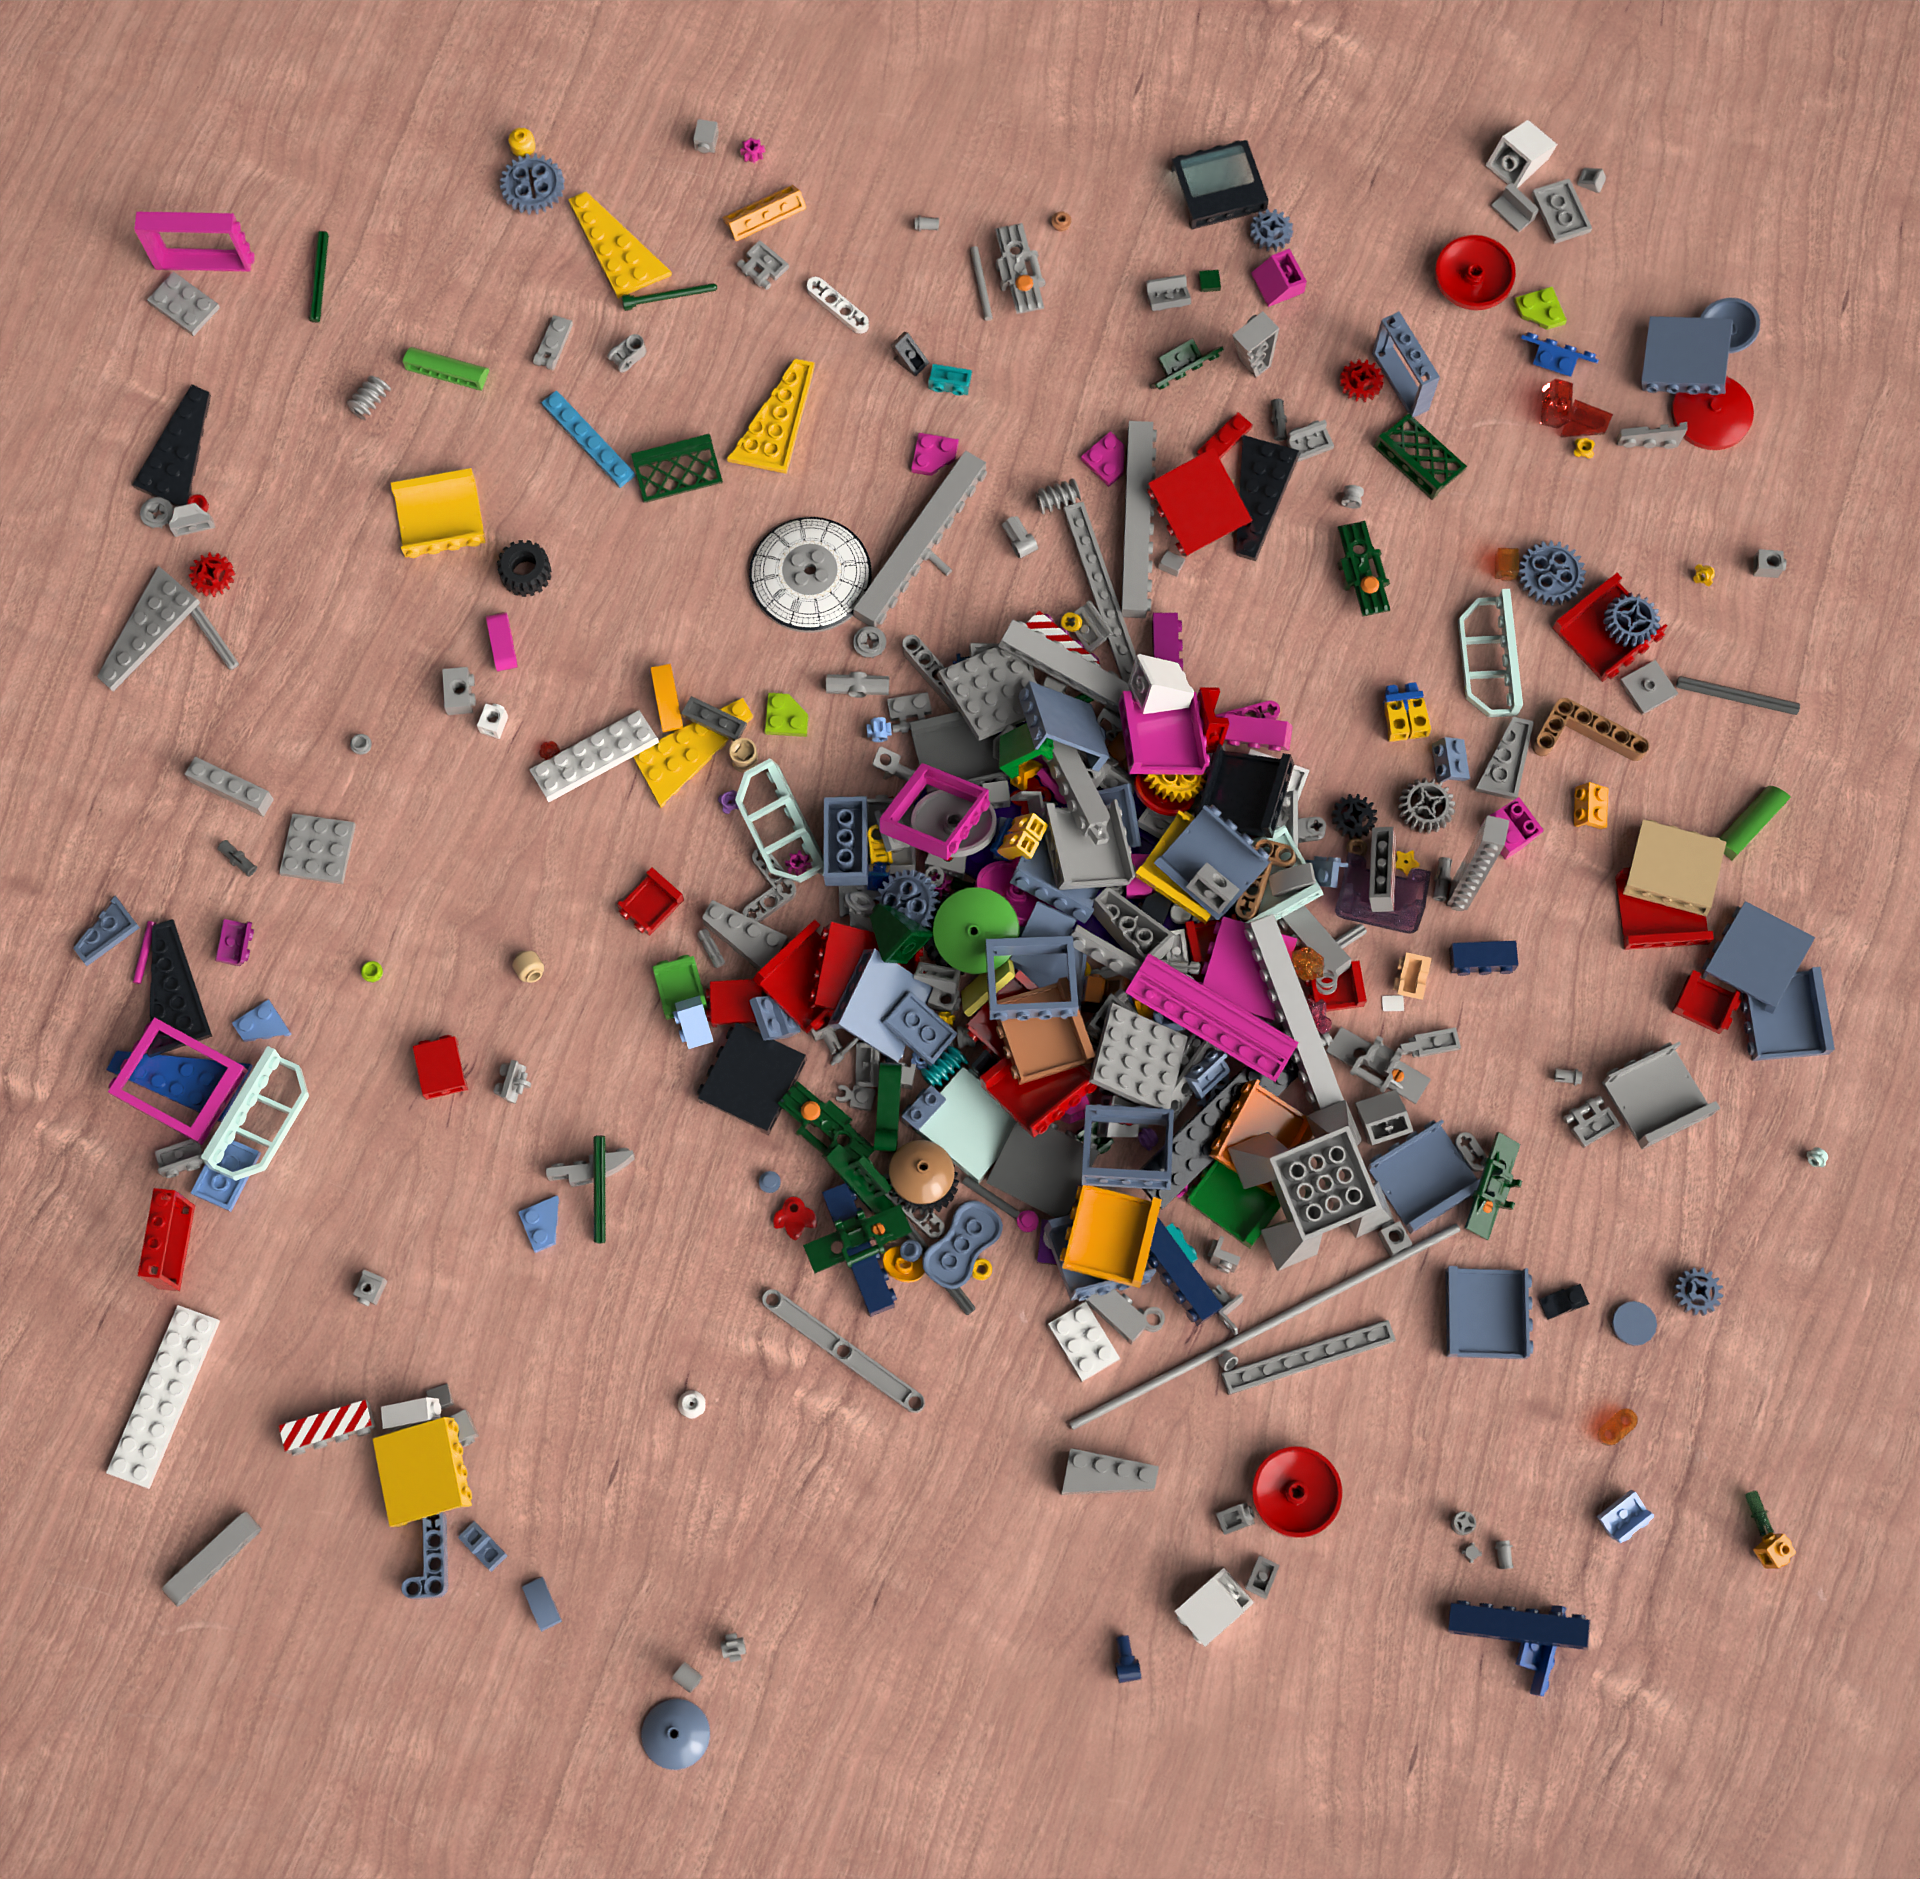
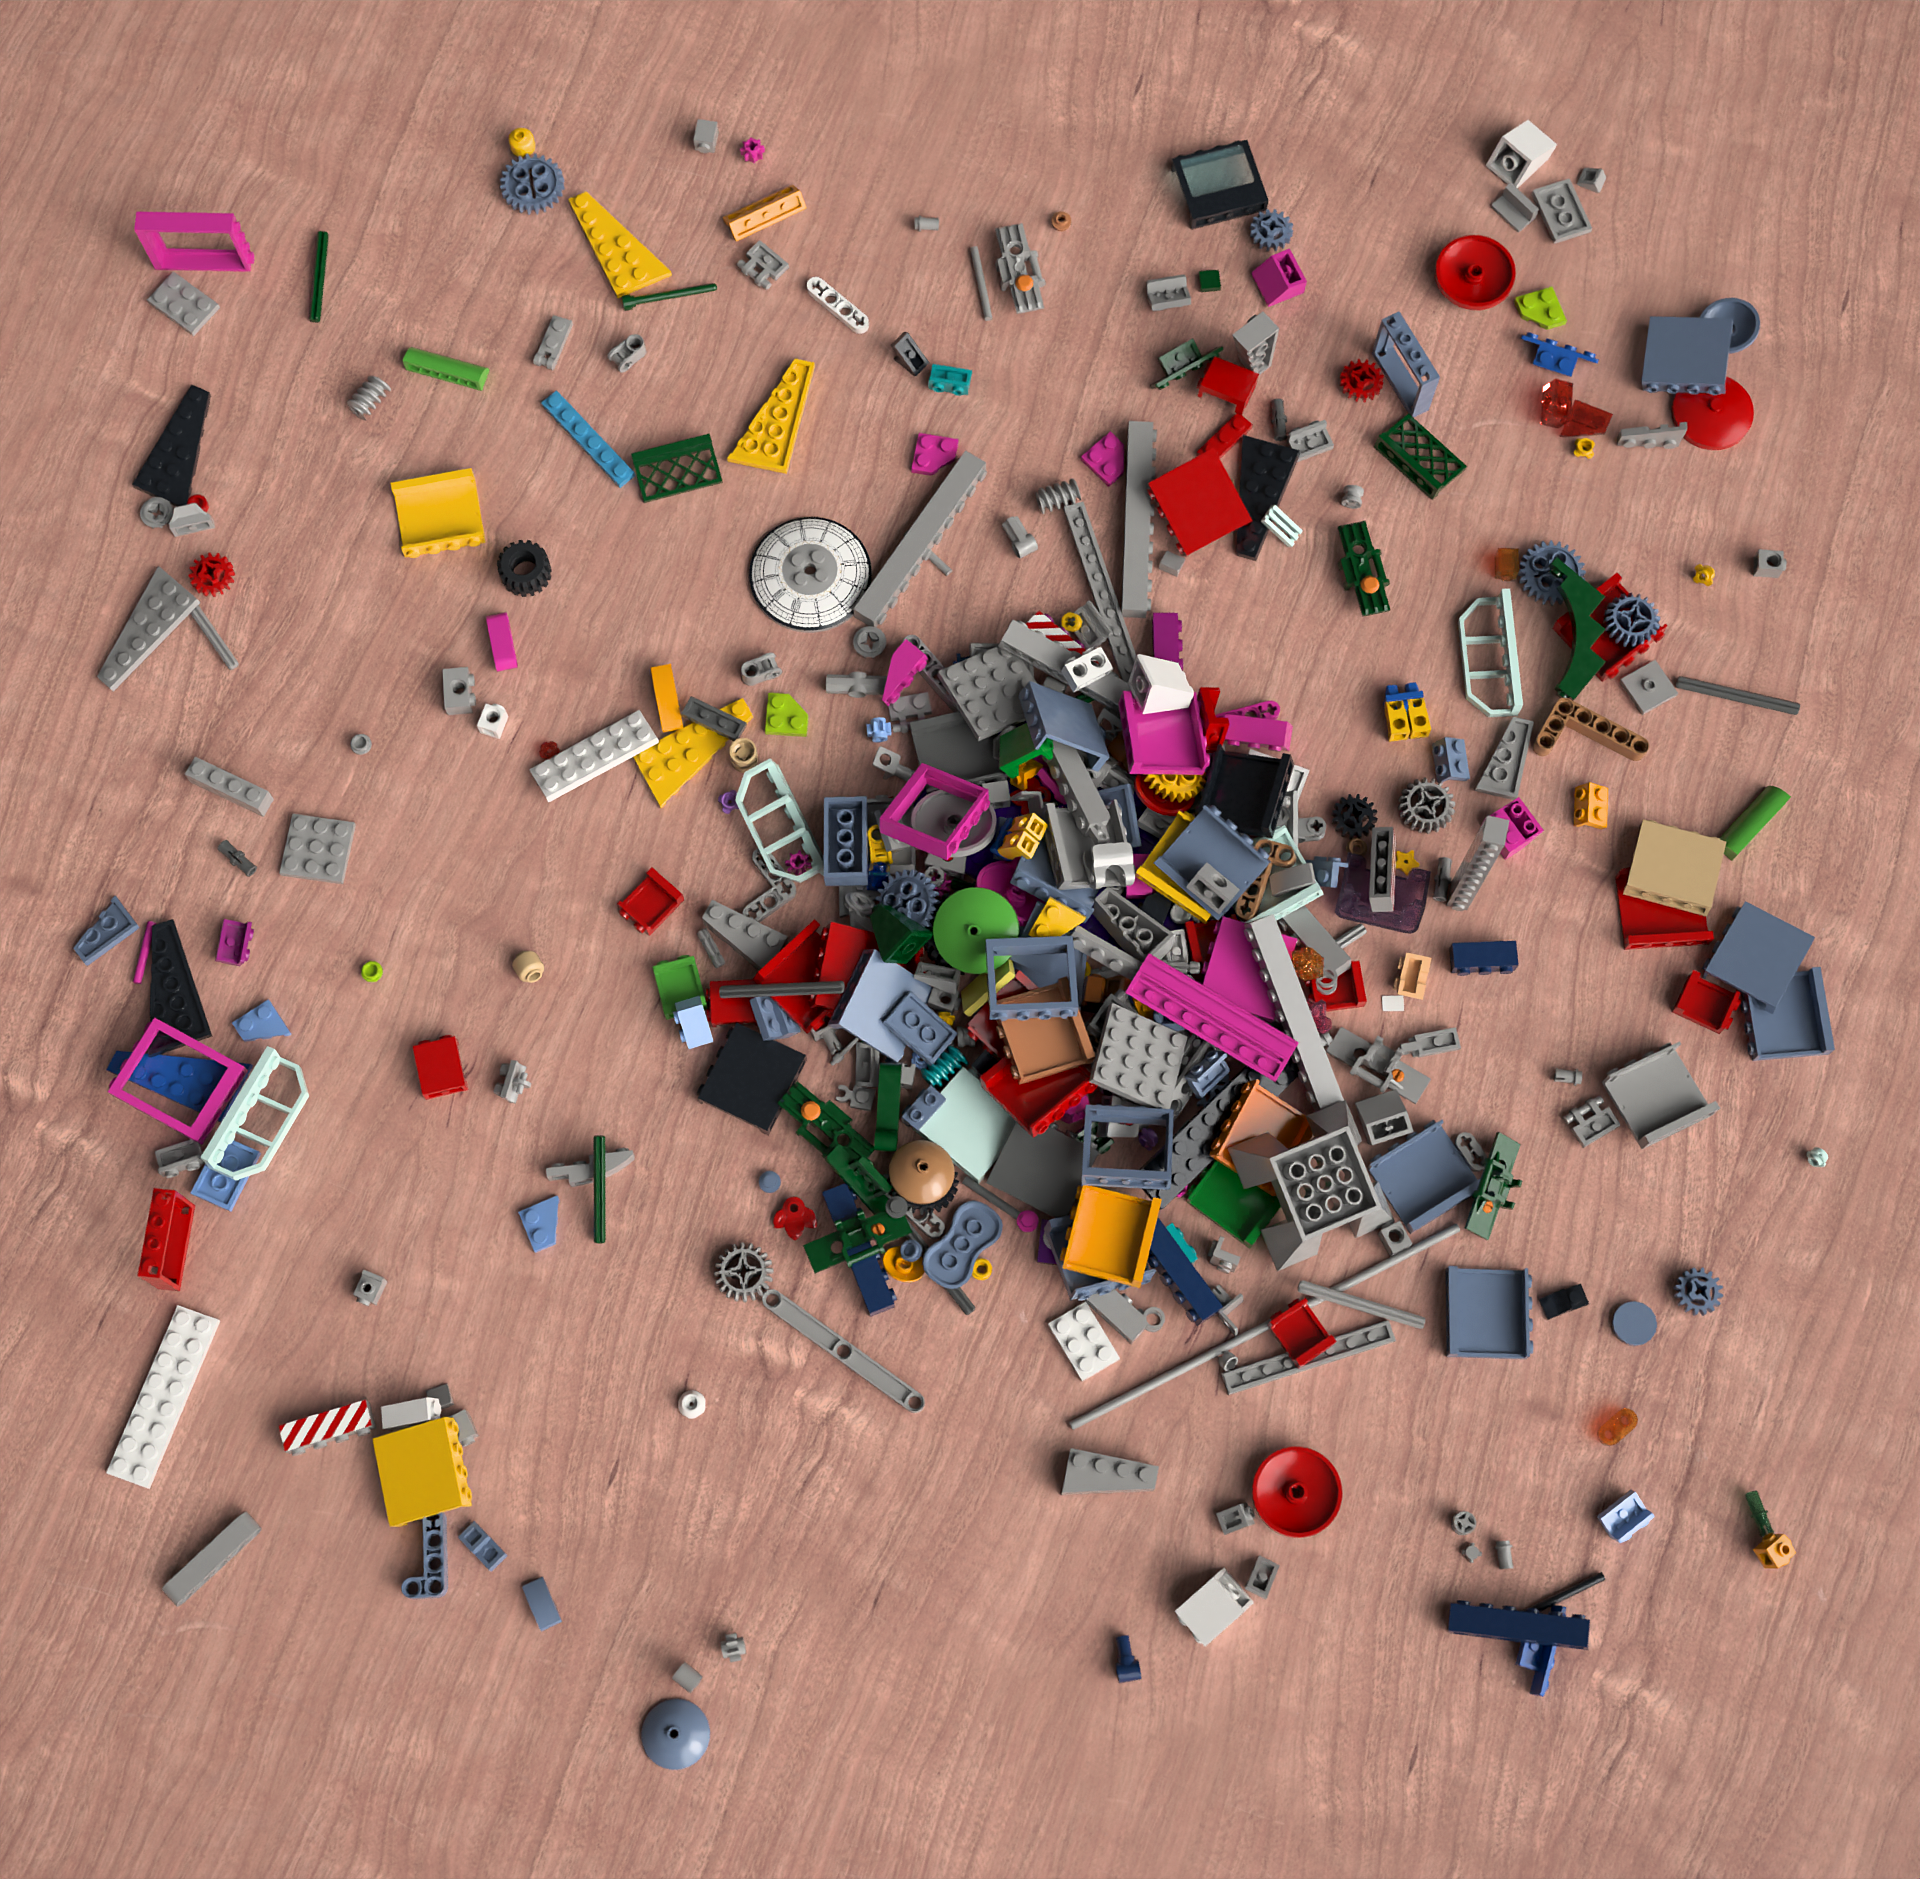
none -> light grey gear [714,1243,774,1302]
none -> dark grey axle [719,981,845,998]
none -> light grey piece [741,652,782,686]
none -> dark pink slope [882,639,928,706]
none -> dark grey plate [886,1196,908,1218]
none -> yellow wing [1028,896,1086,937]
none -> white brick [1061,647,1113,693]
none -> light grey piece [1082,842,1135,889]
none -> red panel [1196,357,1259,415]
none -> light aqua tile [1261,505,1303,547]
none -> red panel [1268,1298,1337,1369]
none -> light grey axle [1298,1281,1425,1329]
none -> black bar [1522,1572,1606,1612]
none -> dark green arch [1548,557,1606,701]

